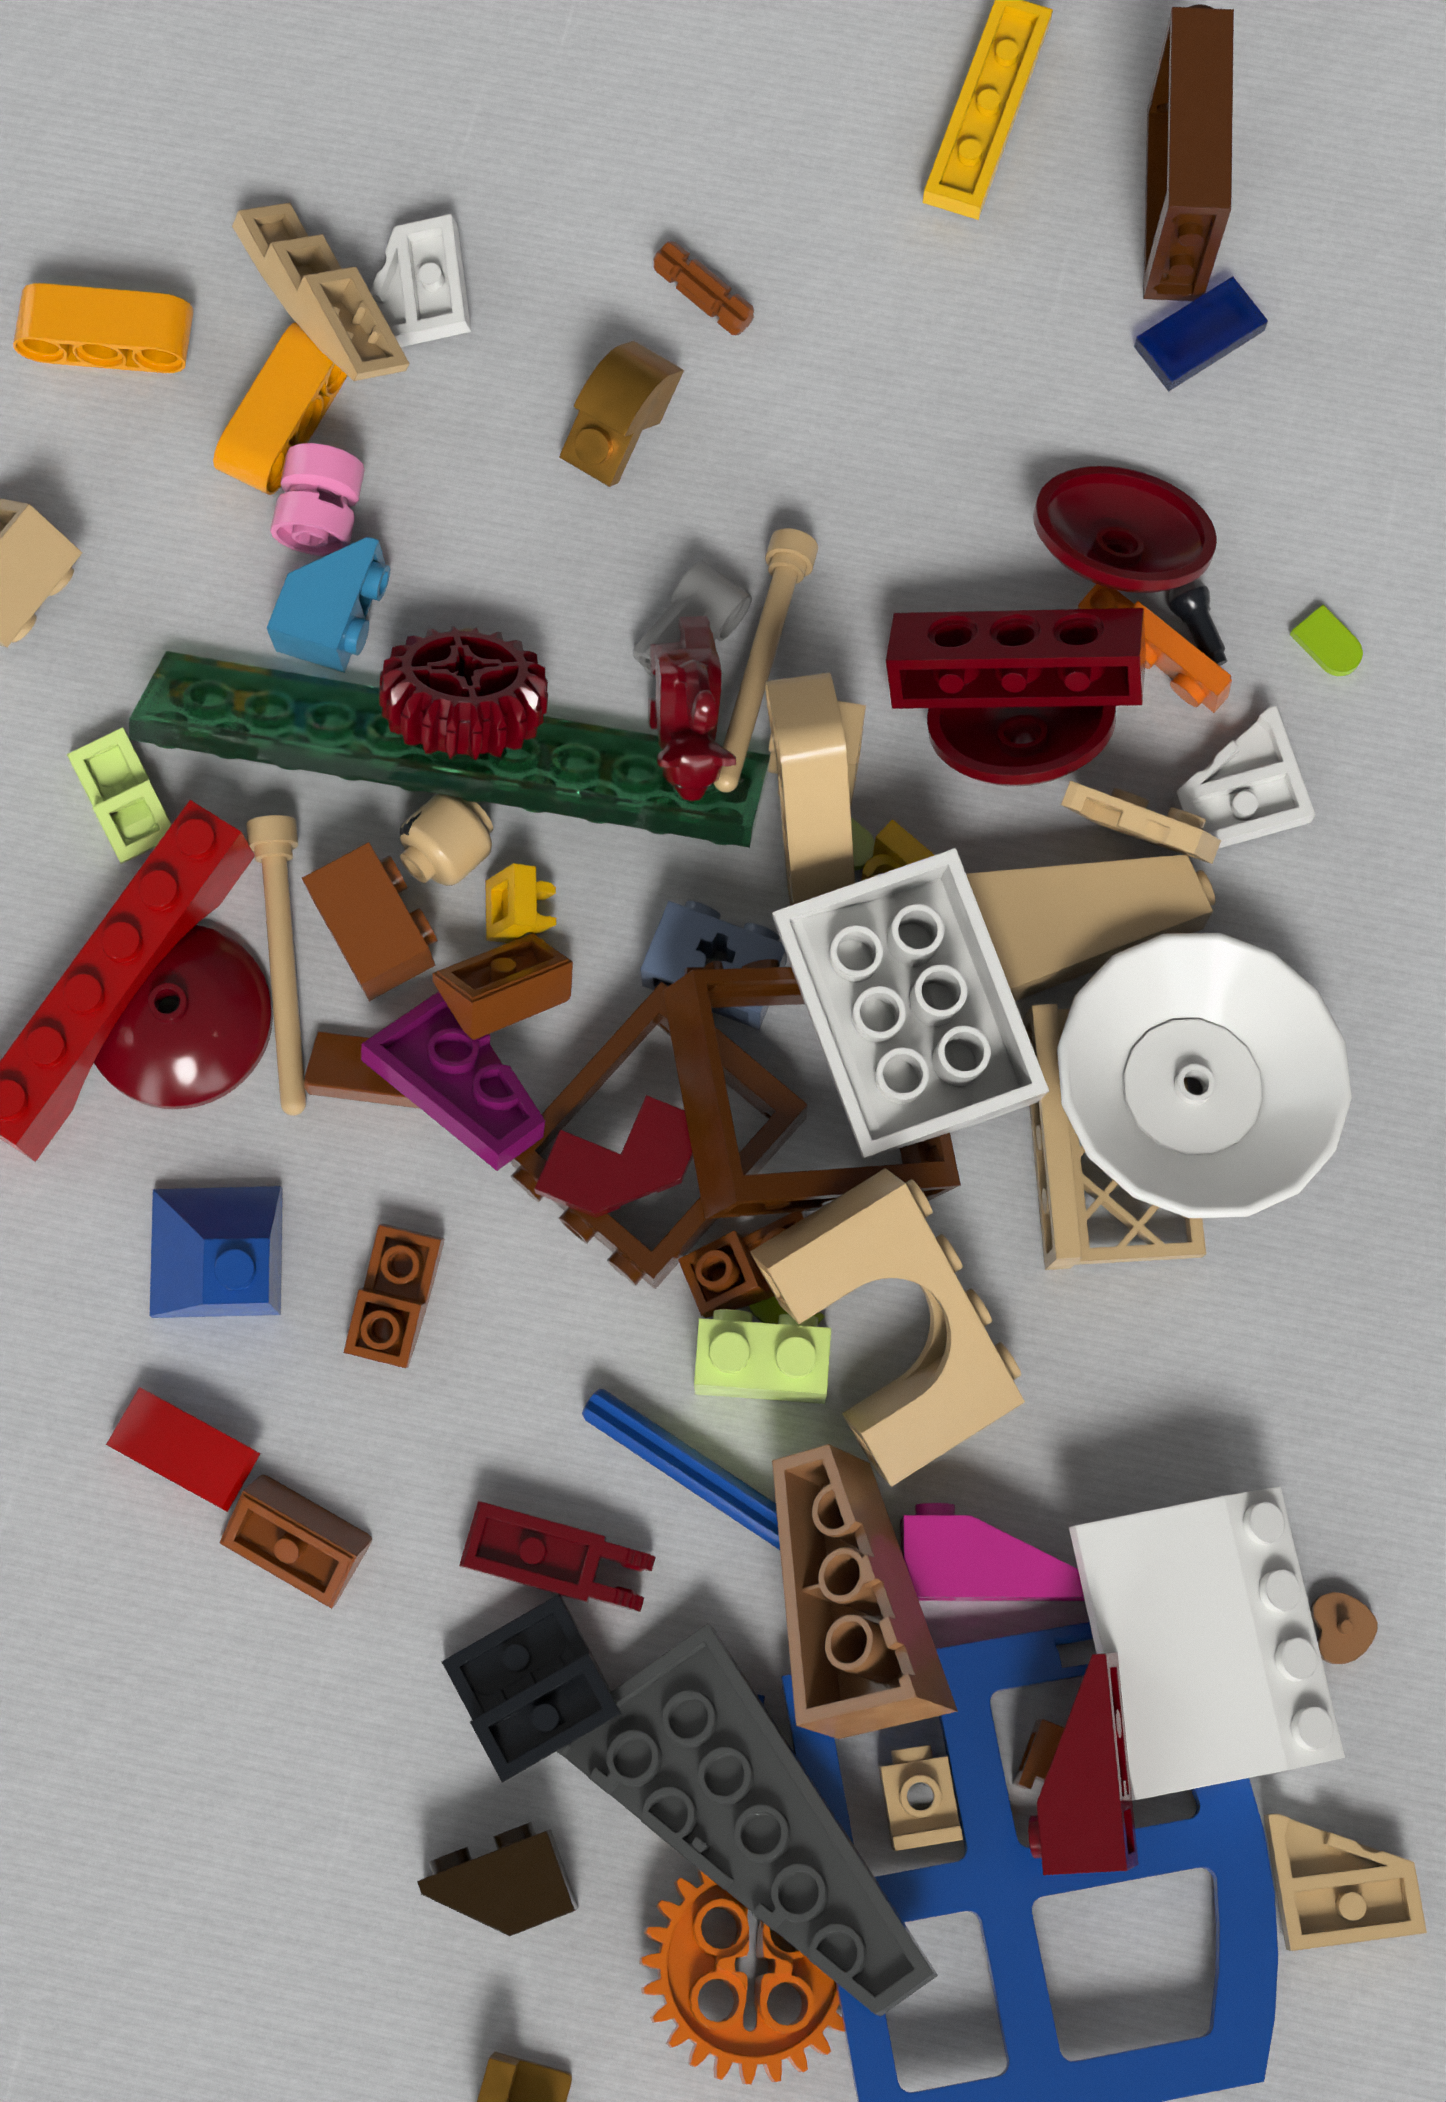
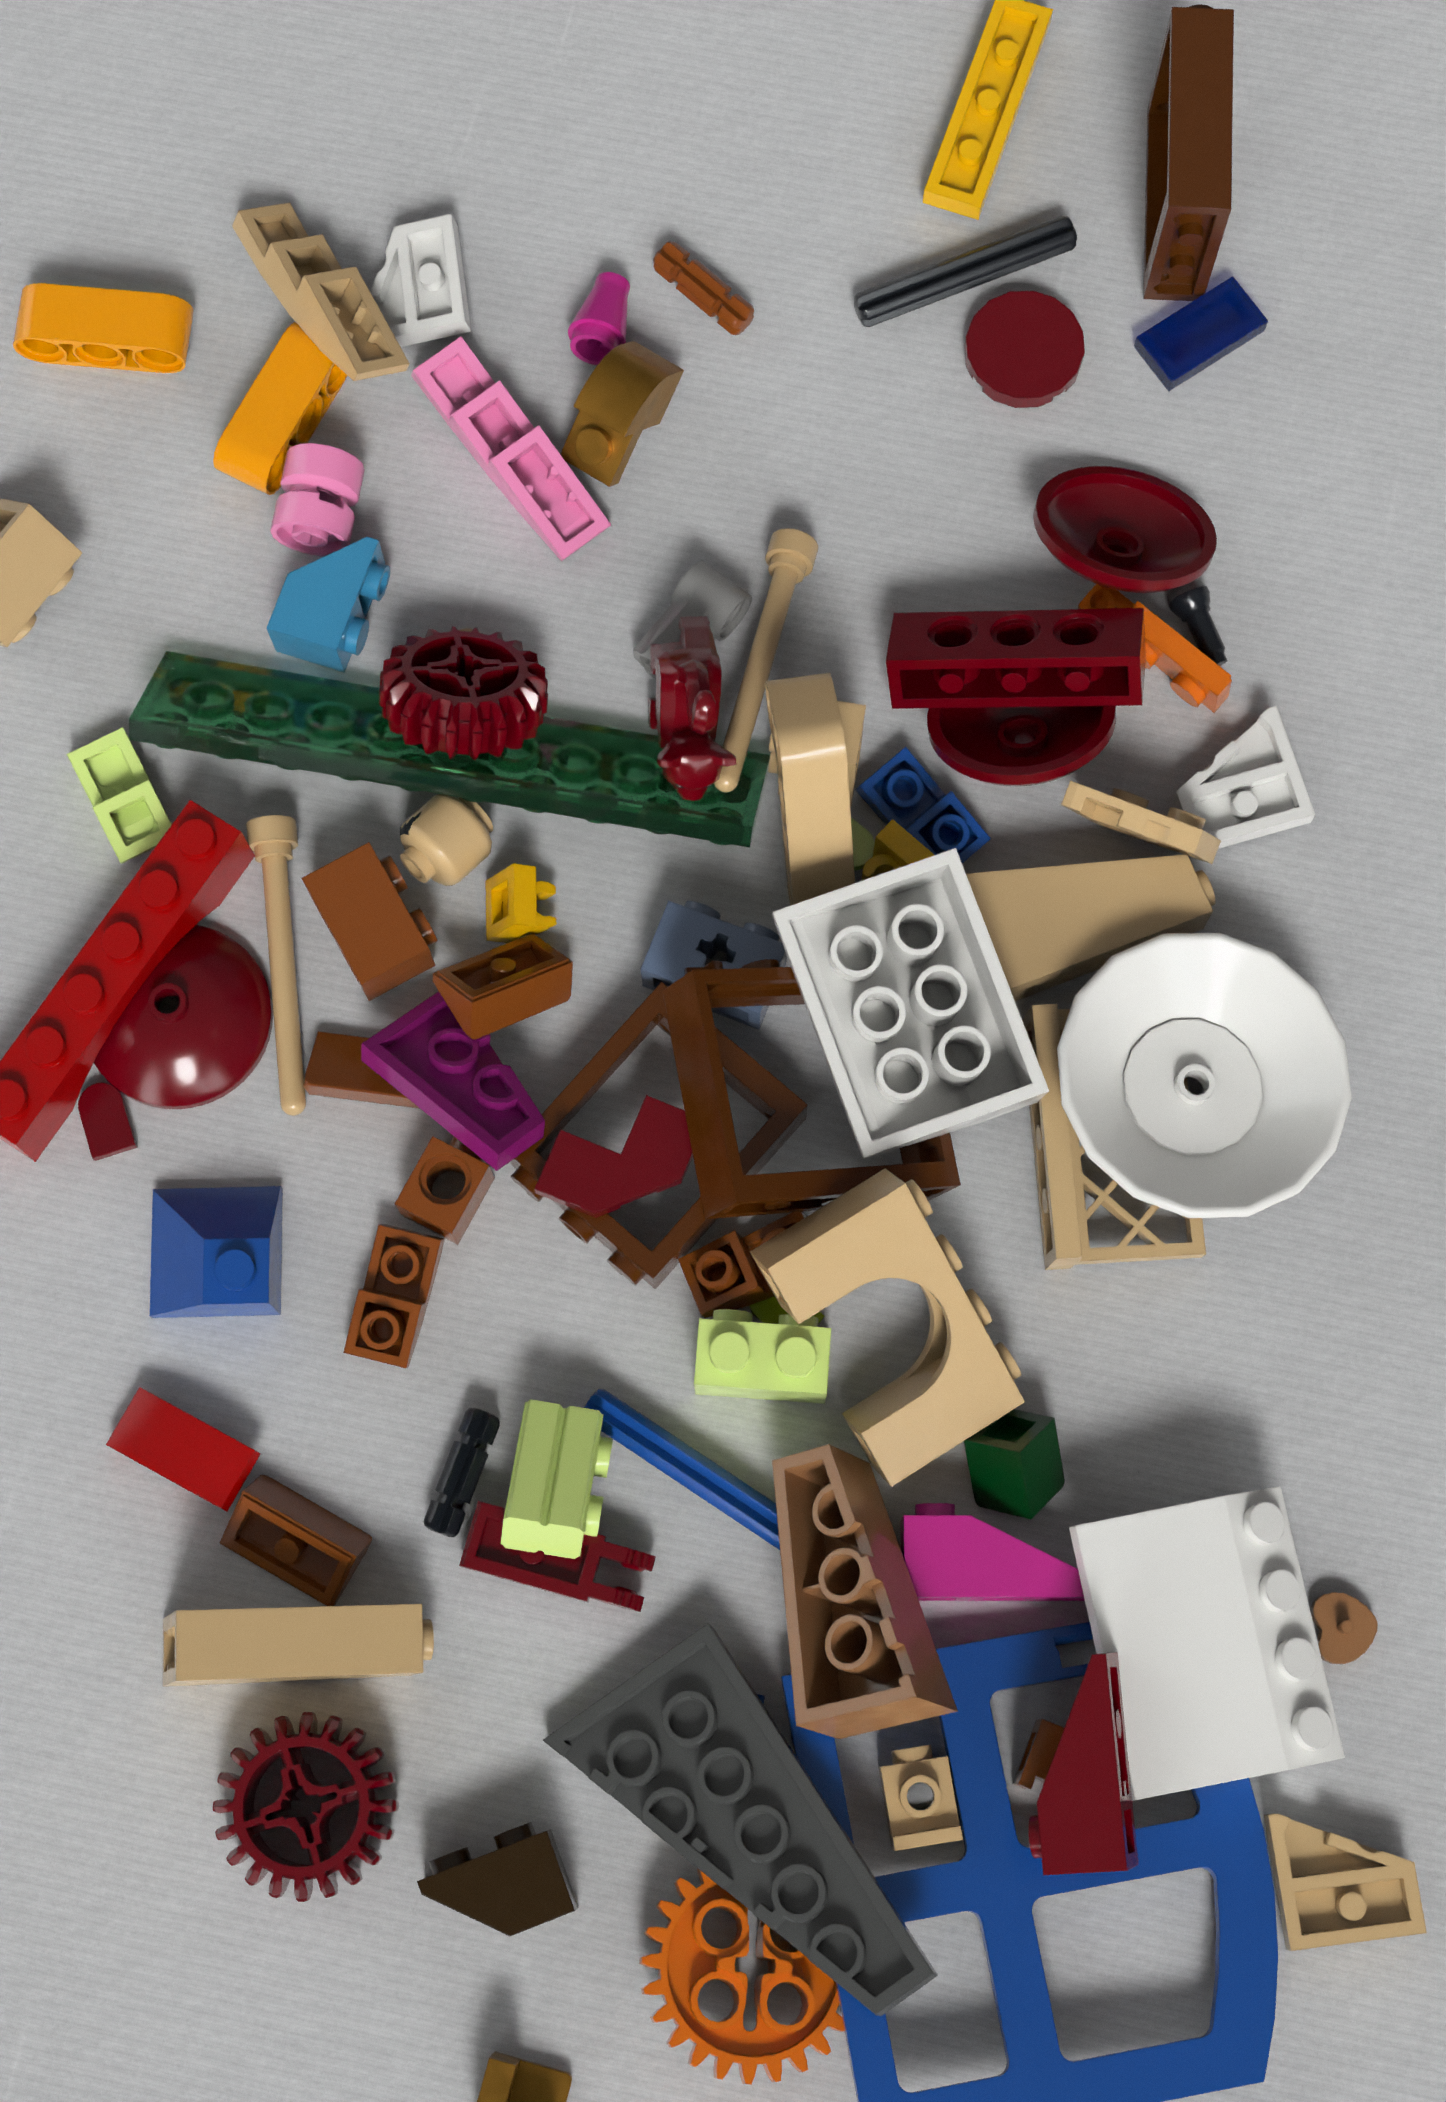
black slope [442,1594,622,1783] -> none
lime piece [1290,605,1363,676] -> none
none -> dark red piece [78,1083,138,1161]
none -> tan slope [163,1604,434,1687]
none -> dark red gear [213,1712,399,1902]
none -> dark orange brick [395,1136,495,1245]
none -> bright pink slope [411,336,611,561]
none -> black axle [424,1408,500,1537]
none -> yellowish green brick [501,1399,613,1559]
none -> dark pink cone [568,272,630,365]
none -> black axle [854,215,1077,327]
none -> blue slope [855,747,991,863]
none -> dark green panel [964,1409,1065,1520]
none -> dark red tile [965,291,1085,408]

